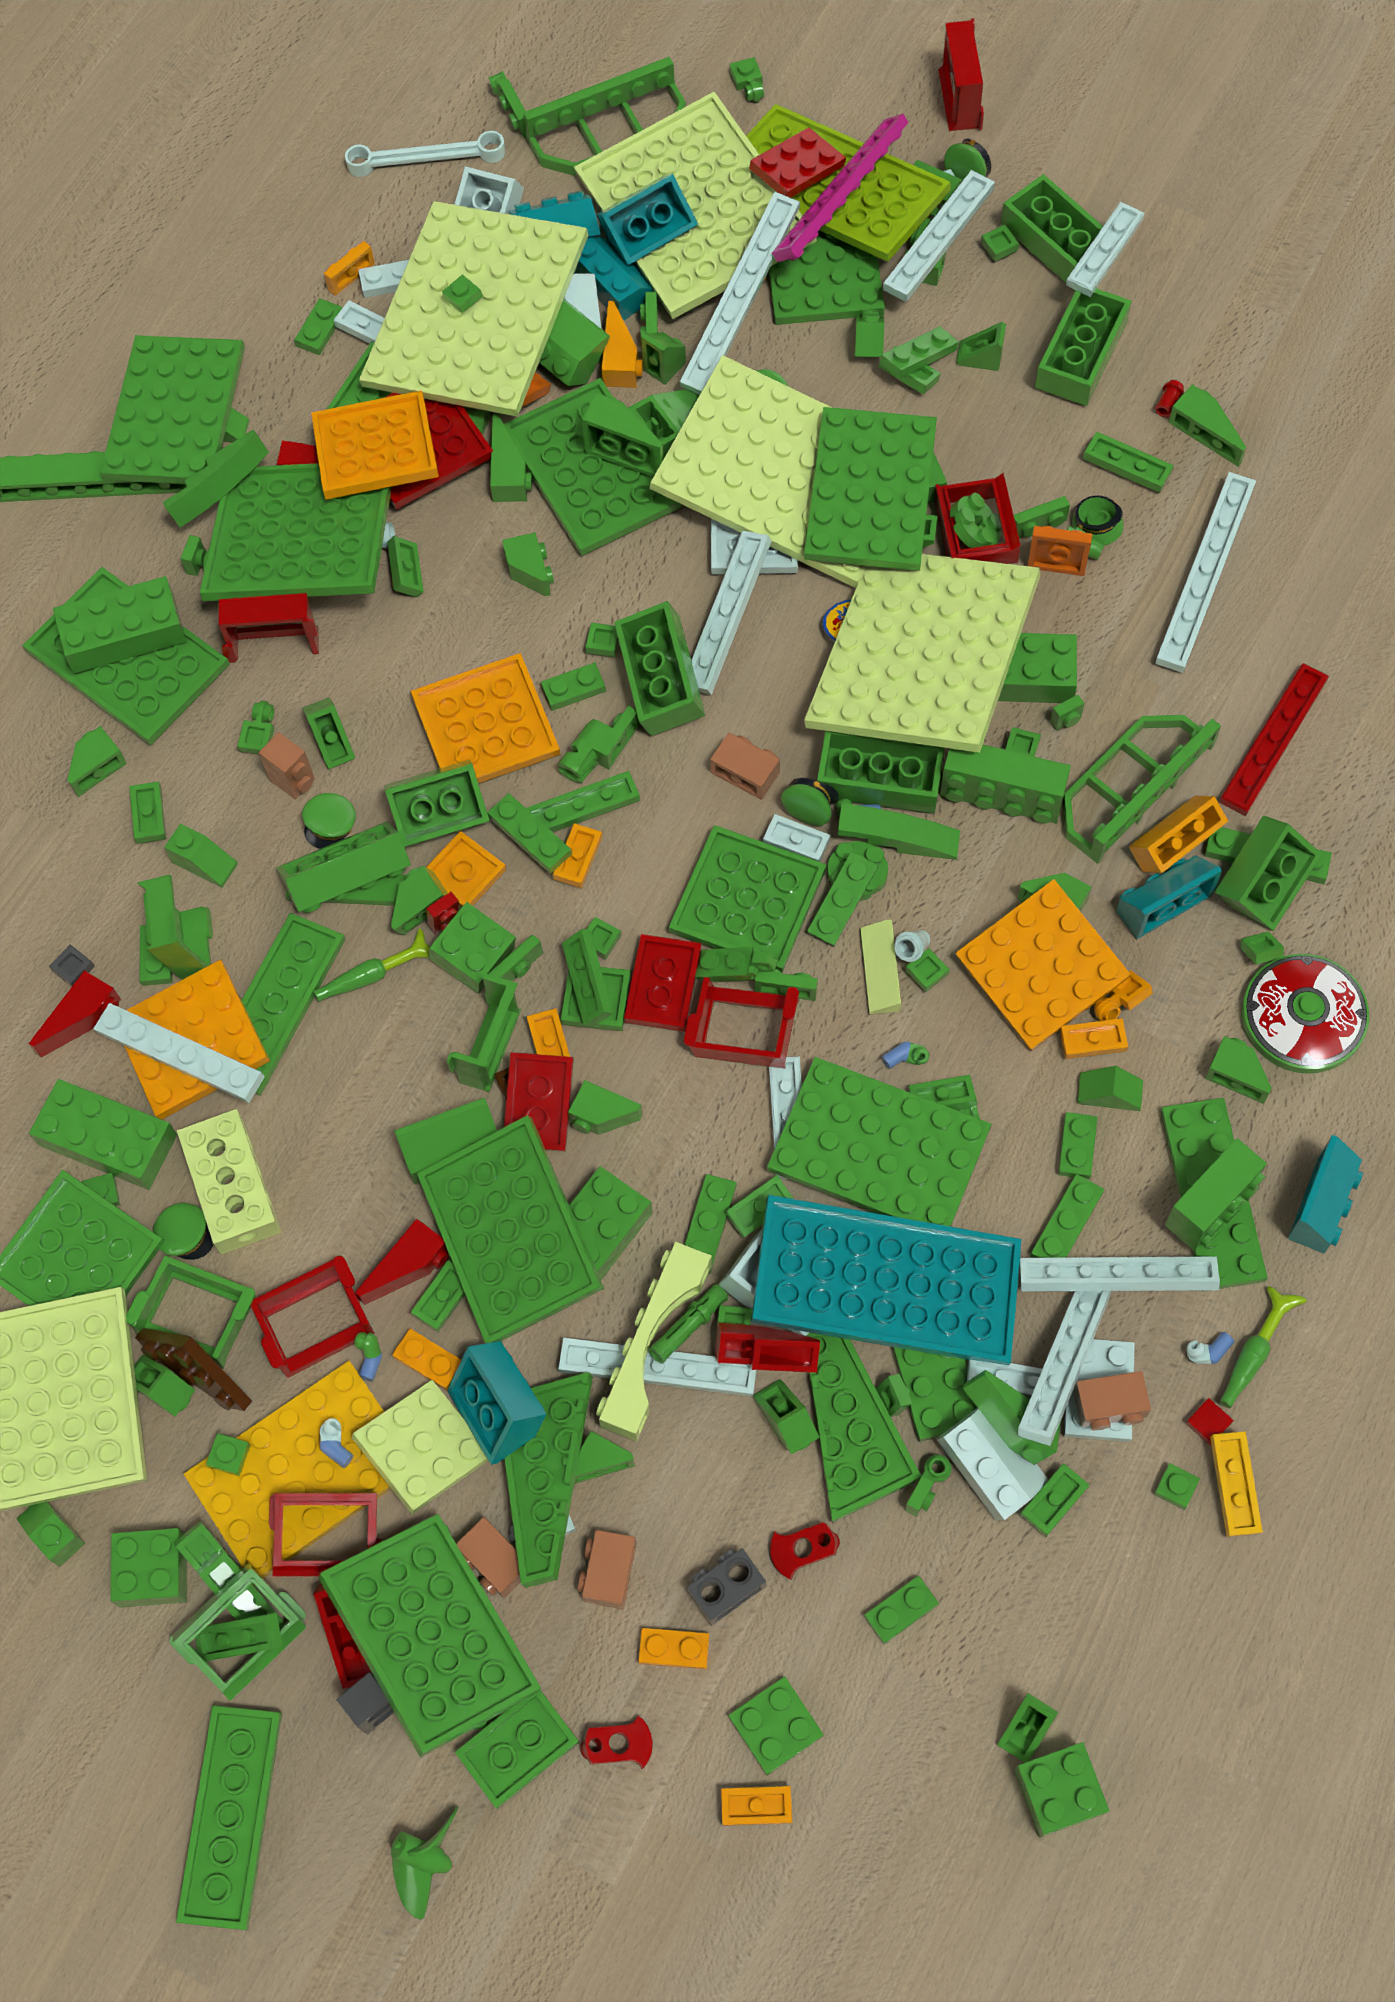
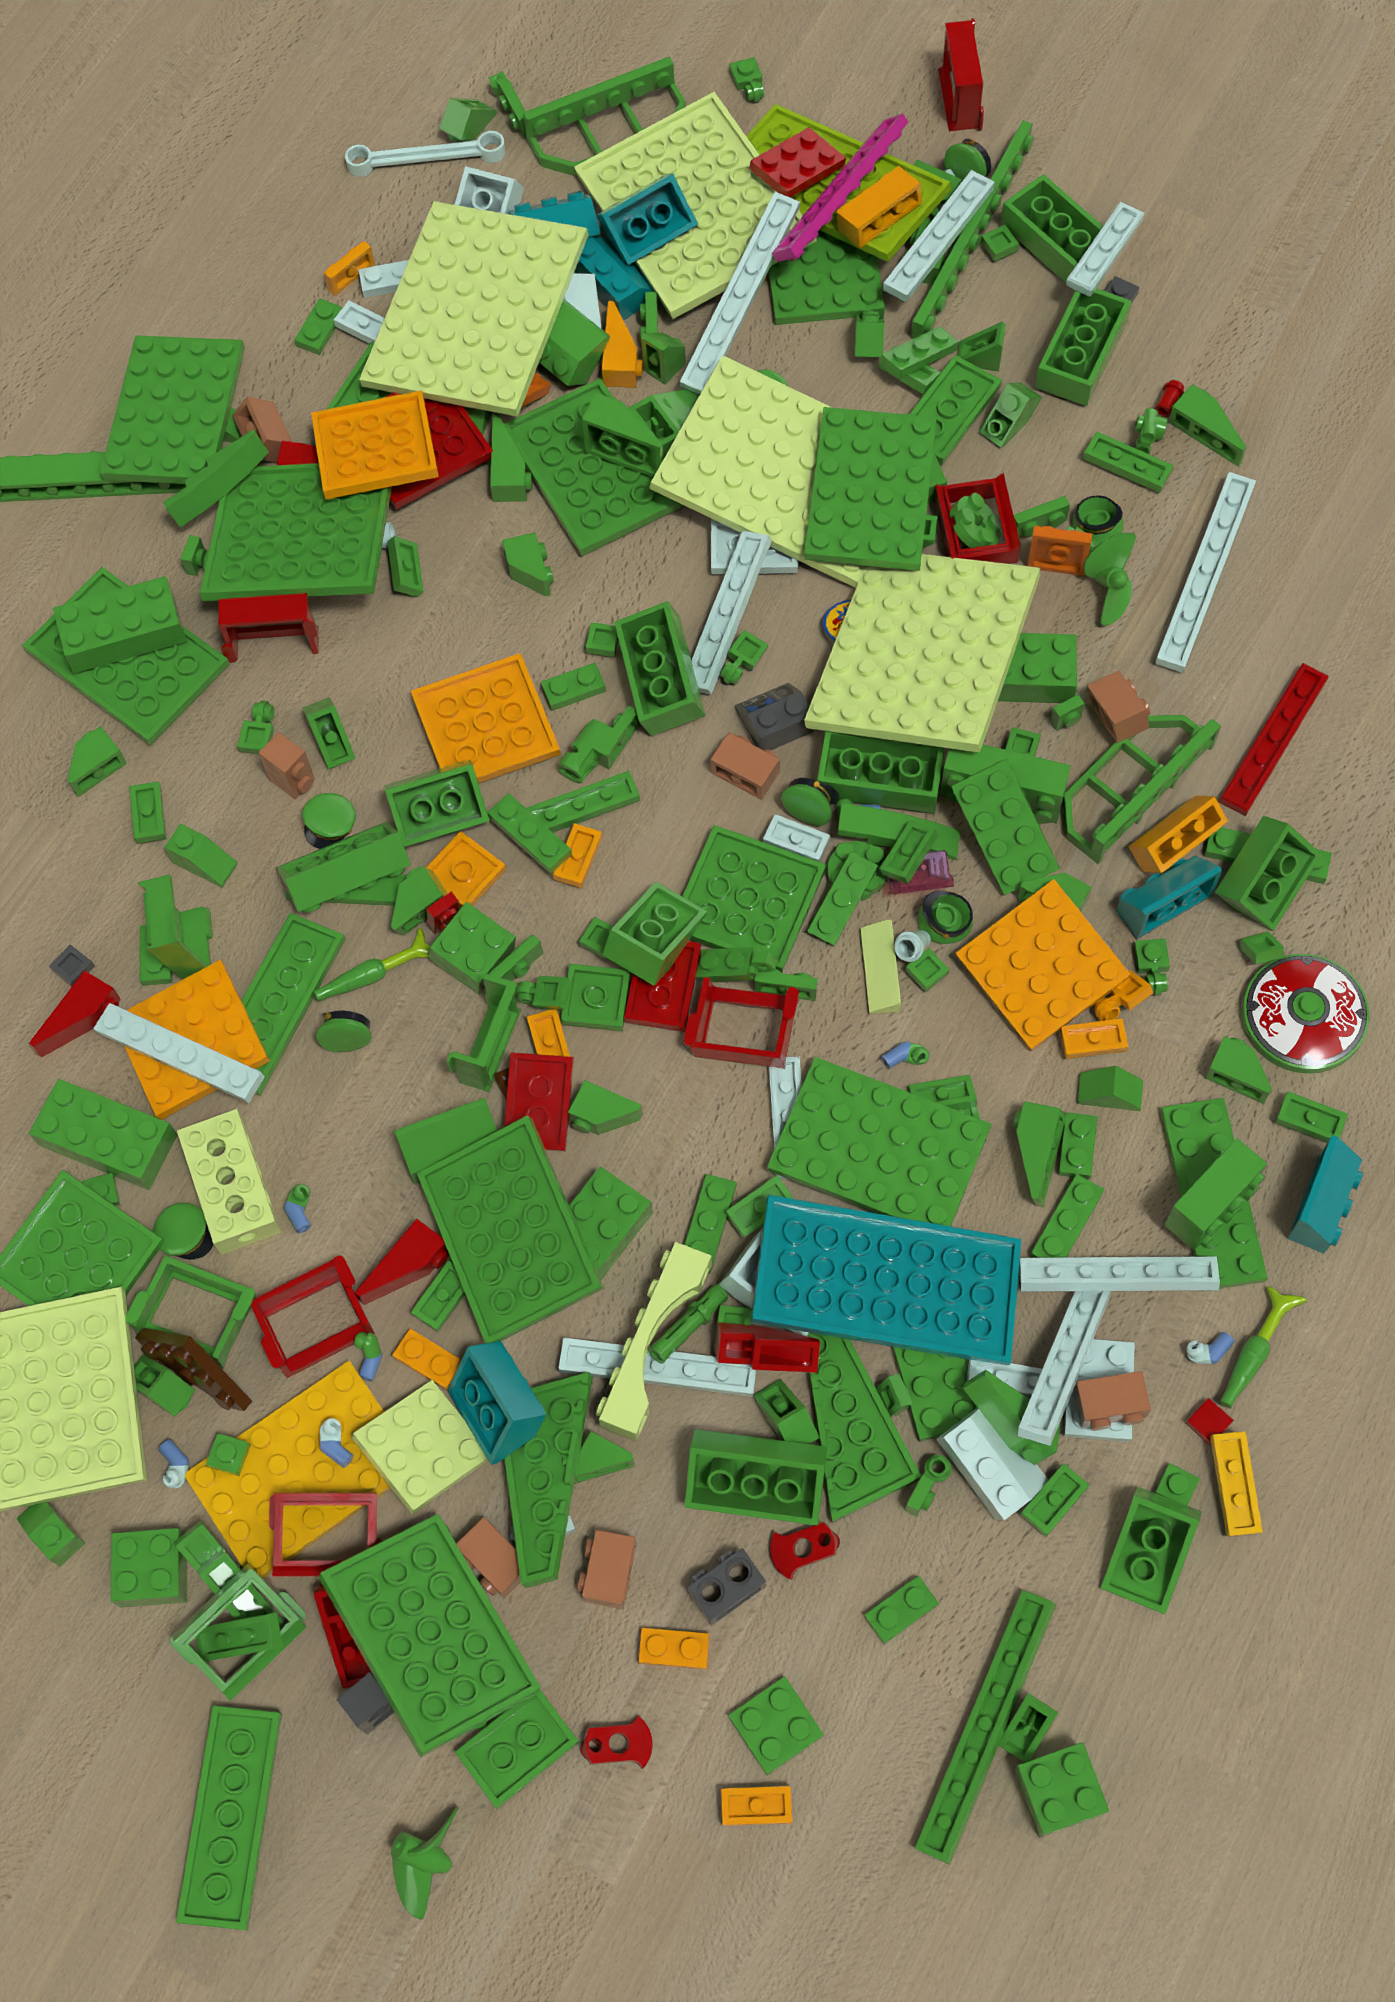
bright green plate [442,274,482,313] -> none
bright green plate [562,929,613,1027] -> none
none -> arm [158,1439,189,1488]
none -> nougat brick [232,396,292,462]
none -> arm [284,1184,311,1233]
none -> bright green piece [316,1010,372,1052]
none -> bright green slope [439,98,497,143]
none -> bright green plate [514,976,570,1010]
none -> bright green slope [603,882,707,986]
none -> bright green brick [684,1429,827,1526]
none -> bright green plate [720,630,768,685]
none -> dark grey slope [735,683,814,751]
none -> light orange brick [836,166,922,248]
none -> bright green plate [879,820,938,884]
none -> clear pink panel [889,850,954,894]
none -> bright green plate [909,355,1002,465]
none -> bright green plate [911,120,1034,339]
none -> bright green plate [915,1590,1056,1865]
none -> bright green piece [918,890,973,944]
none -> bright green plate [951,758,1060,895]
none -> bright green slope [980,382,1043,447]
none -> bright green slope [1014,1101,1066,1207]
none -> bright green piece [1084,533,1136,626]
none -> nougat brick [1087,671,1151,743]
none -> bright green slope [1101,1486,1202,1614]
none -> dark grey plate [1105,276,1139,304]
none -> bright green plate [1134,408,1167,454]
none -> bright green plate [1134,938,1170,996]
none -> bright green plate [1275,1091,1348,1142]

